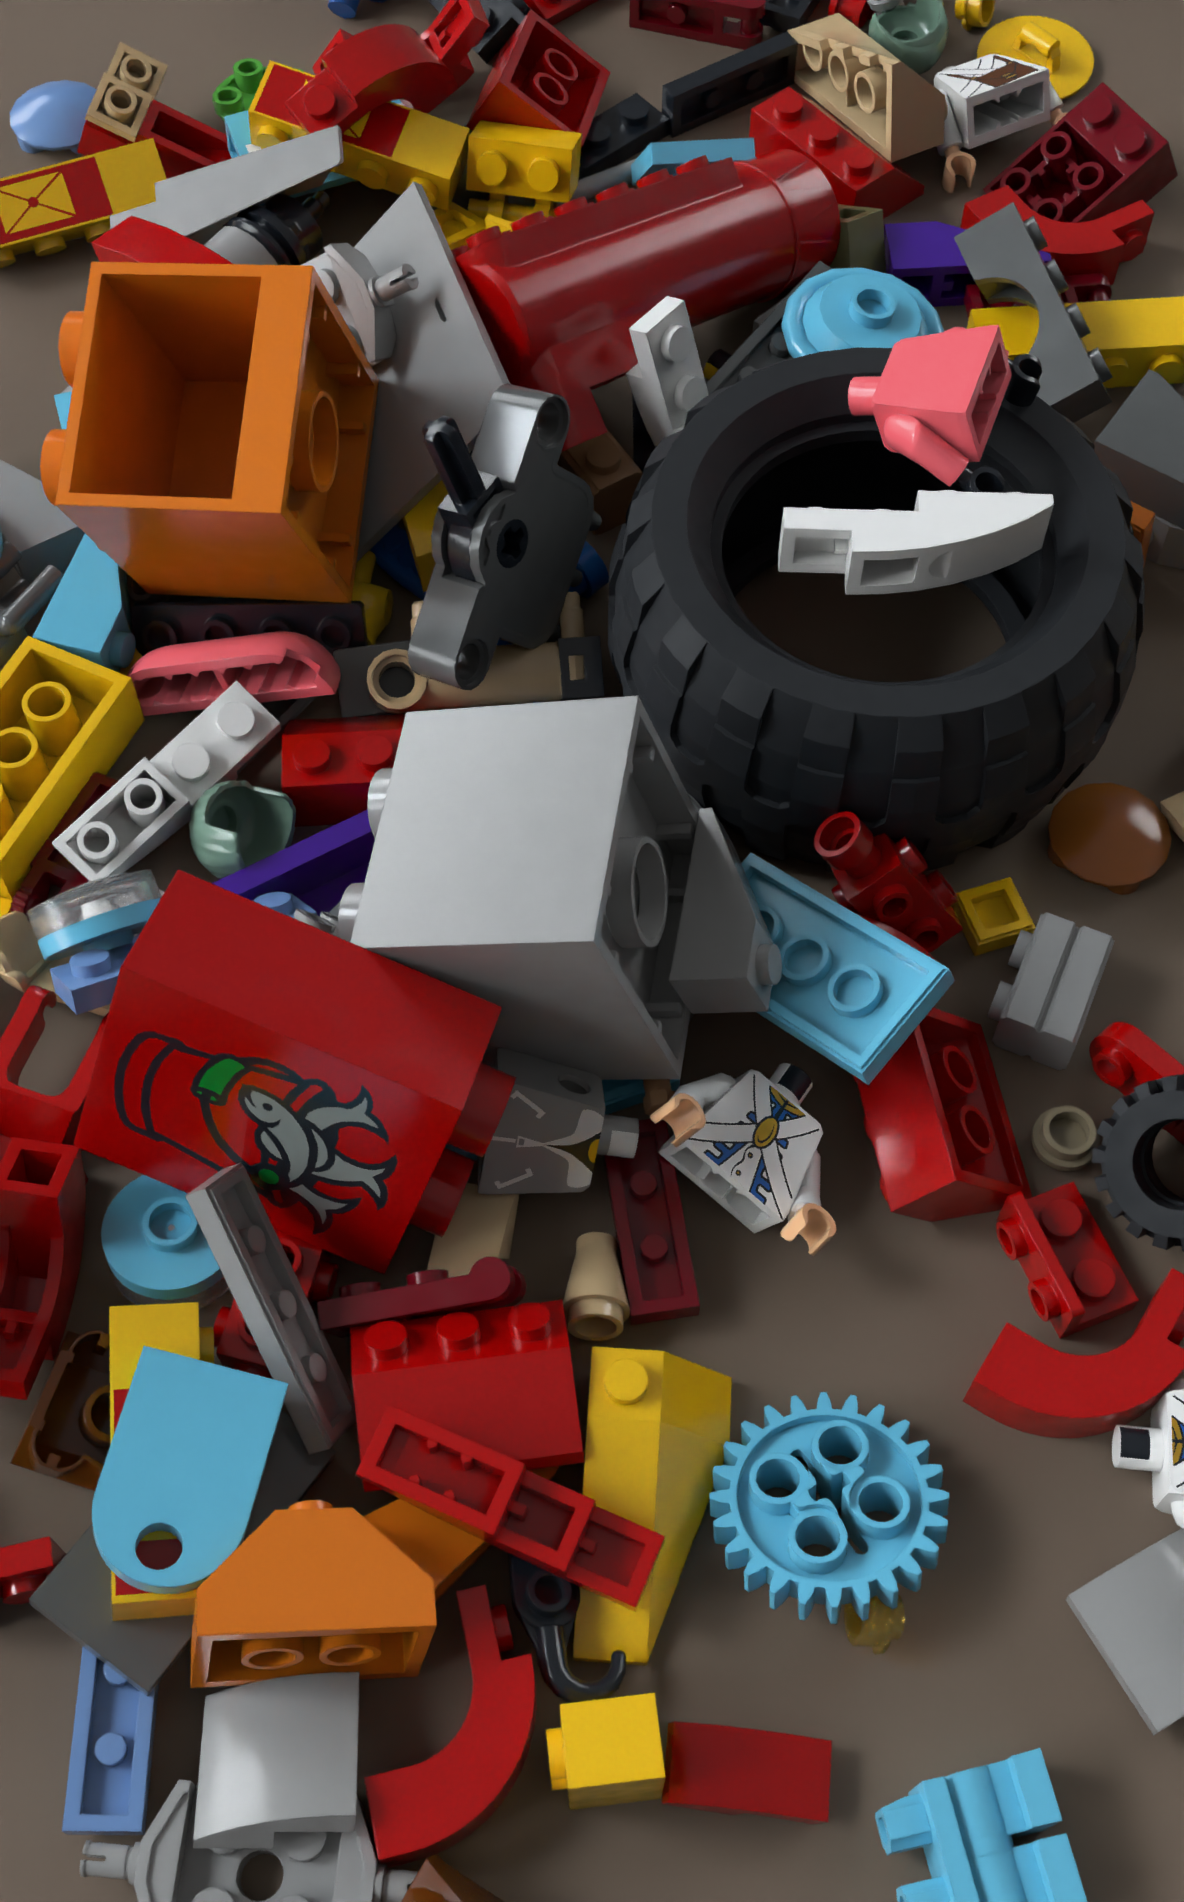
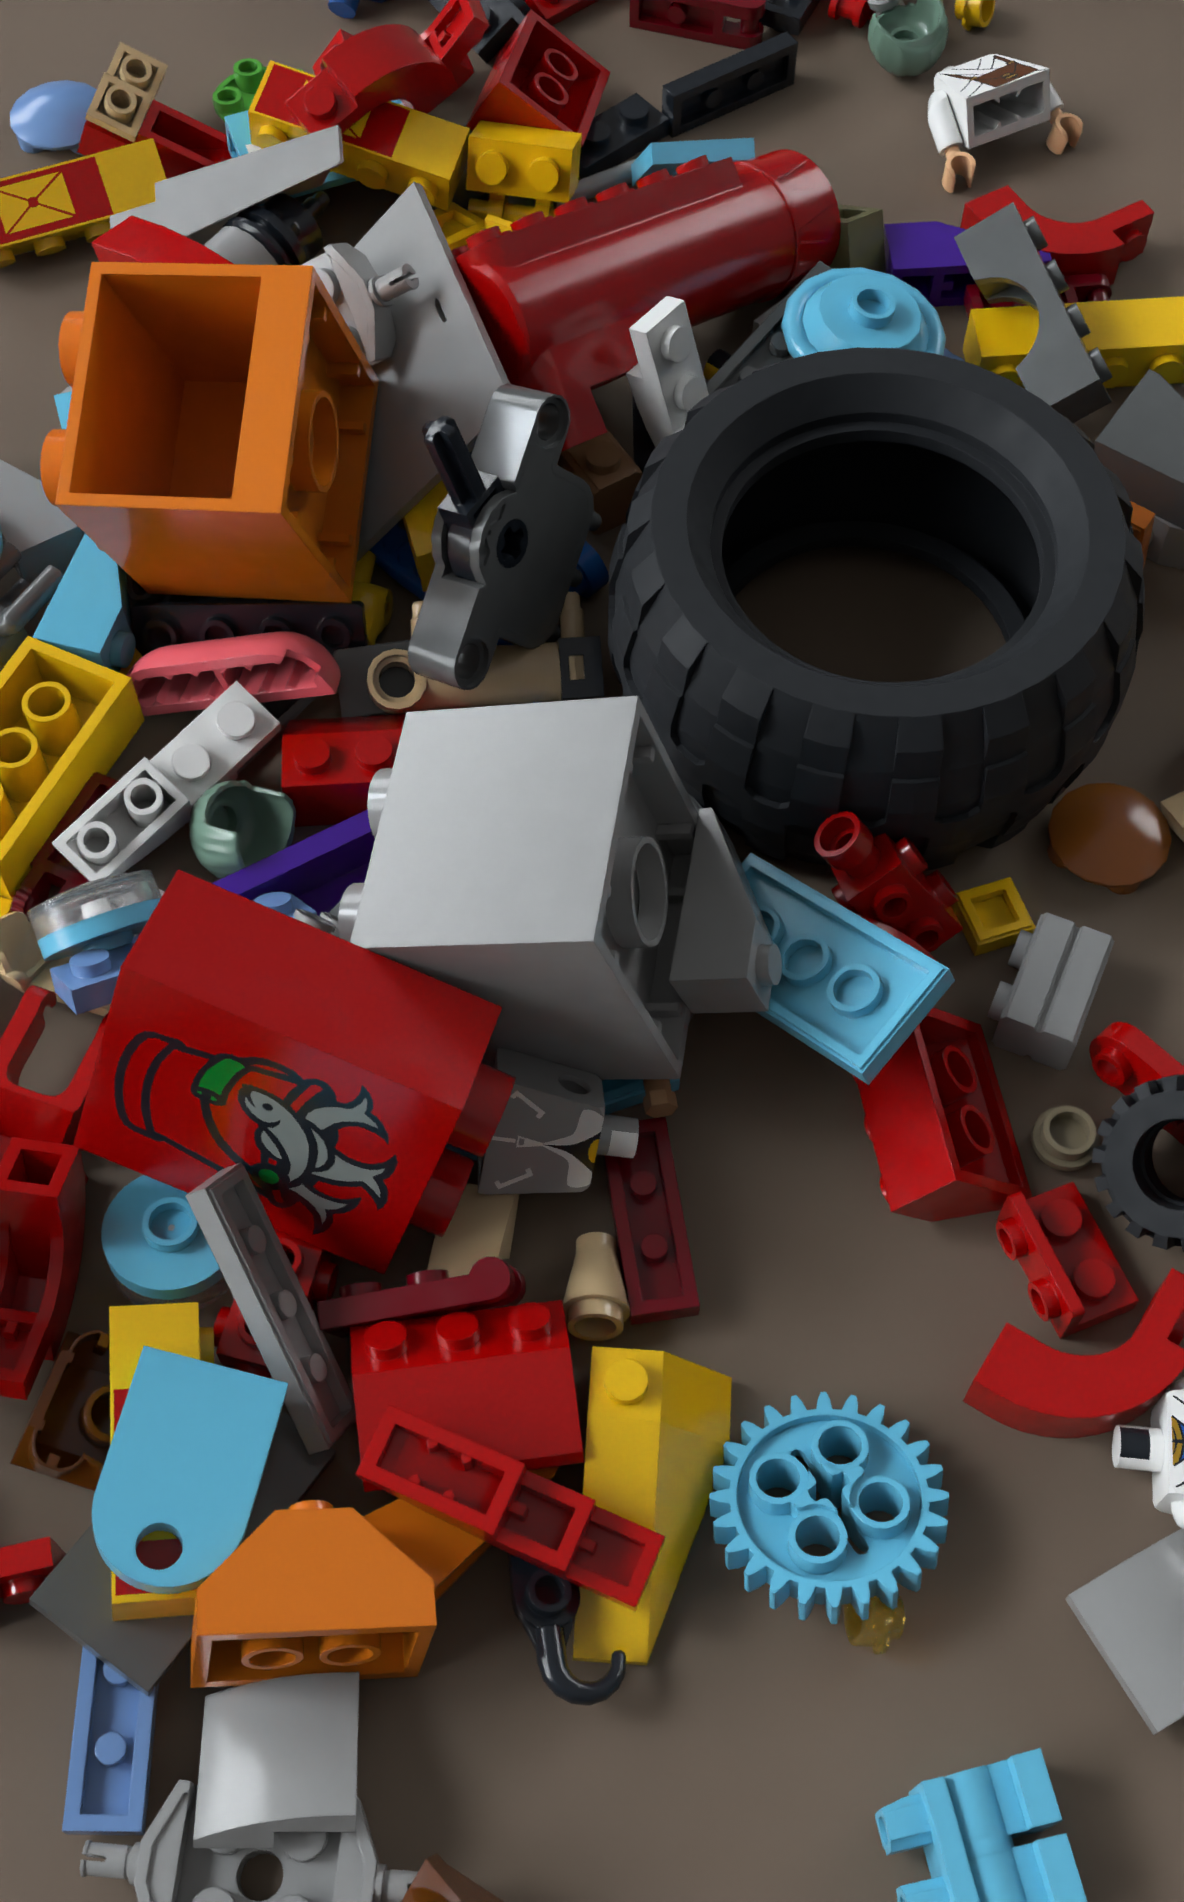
red arch [364,1584,537,1868] -> none
yellow brick [546,1693,665,1810] -> none
torso [650,1063,837,1256] -> none
red slope [662,1721,832,1824] -> none
red slope [749,87,925,219] -> none
white slope [778,490,1054,595] -> none
tan wedge [787,13,948,163] -> none
coral torso [848,325,1042,493] -> none
yellow shield [977,15,1094,100] -> none
dark red slope [982,82,1178,223] -> none

